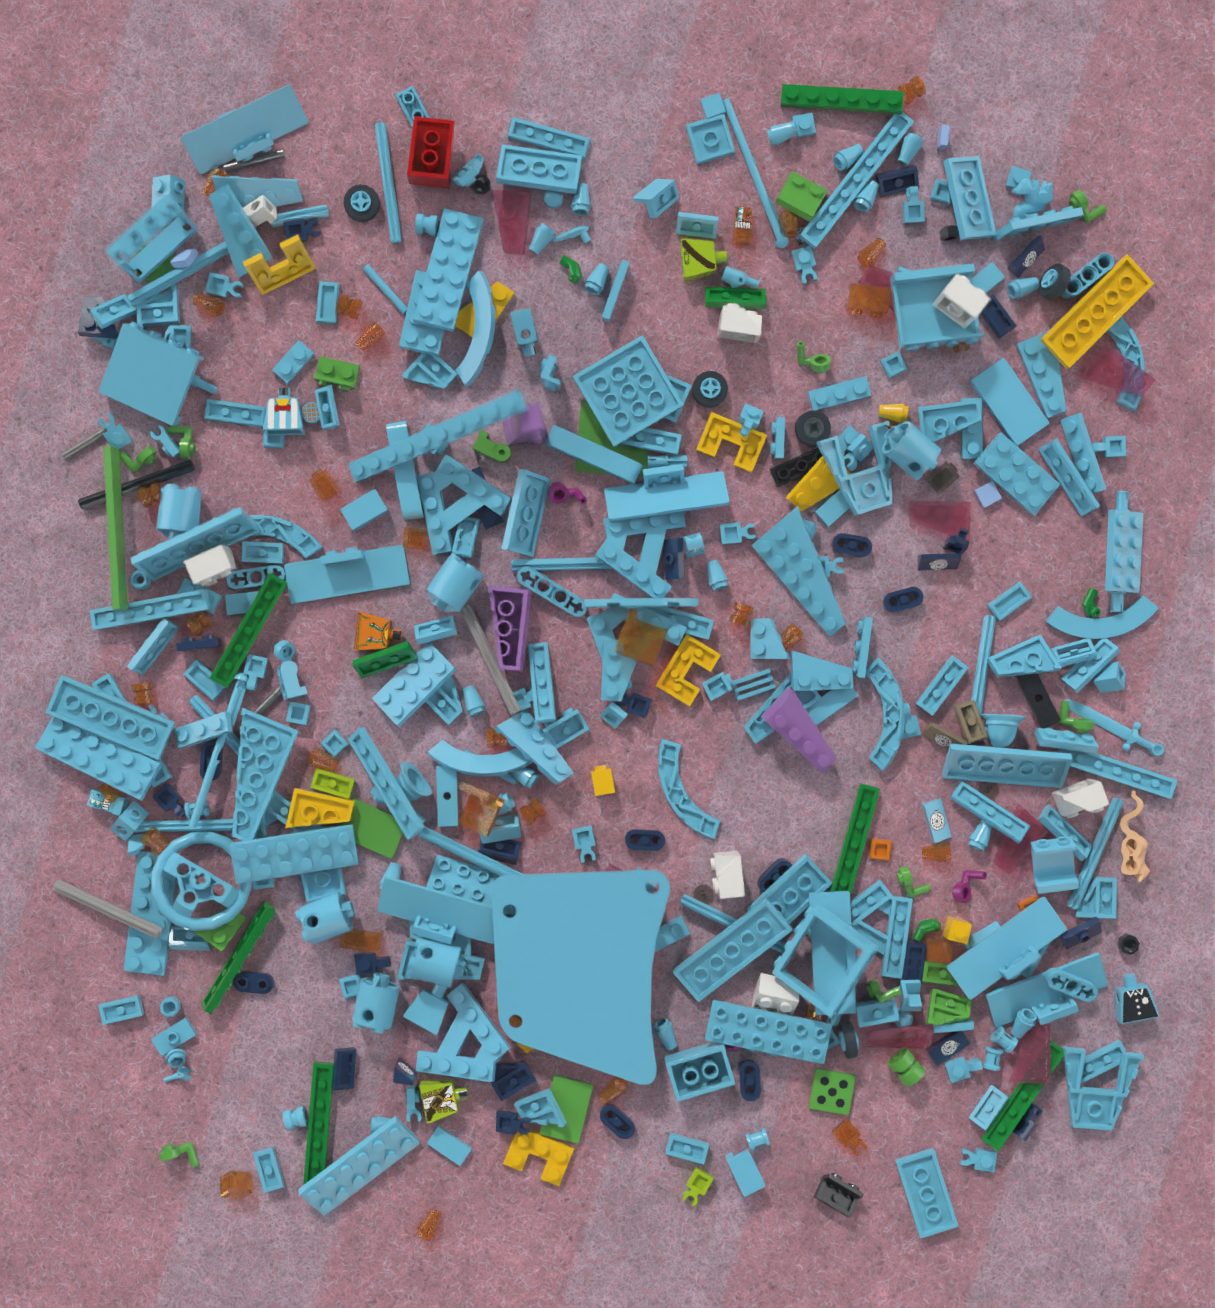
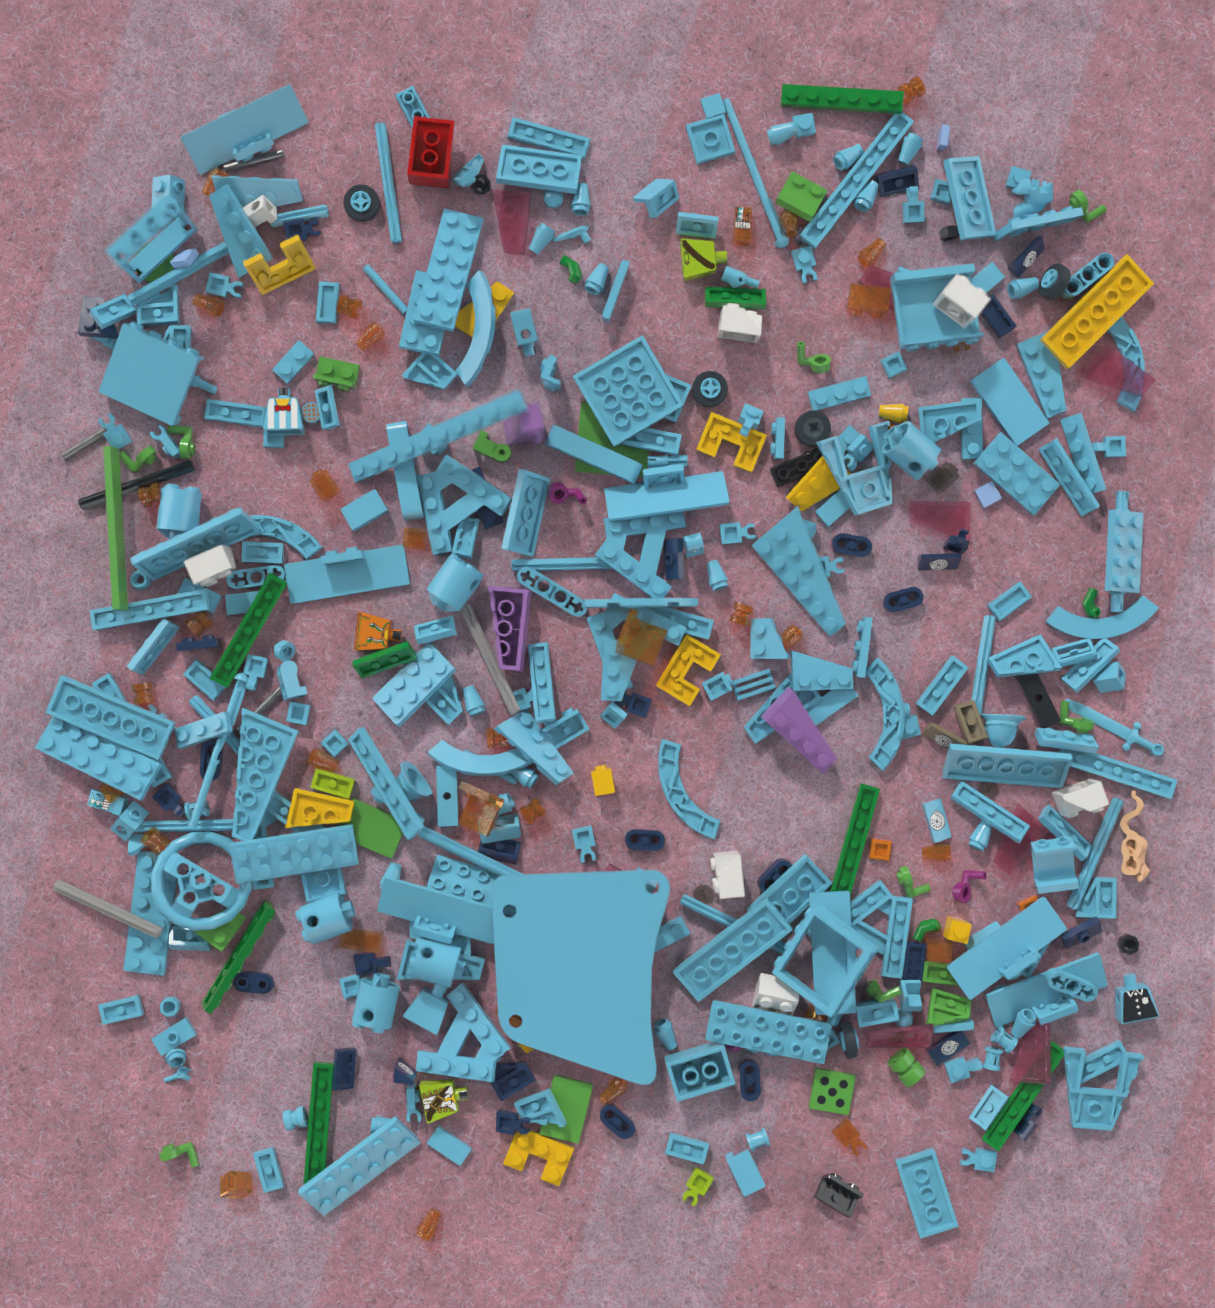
medium azure wheel [415,213,438,236] -> none

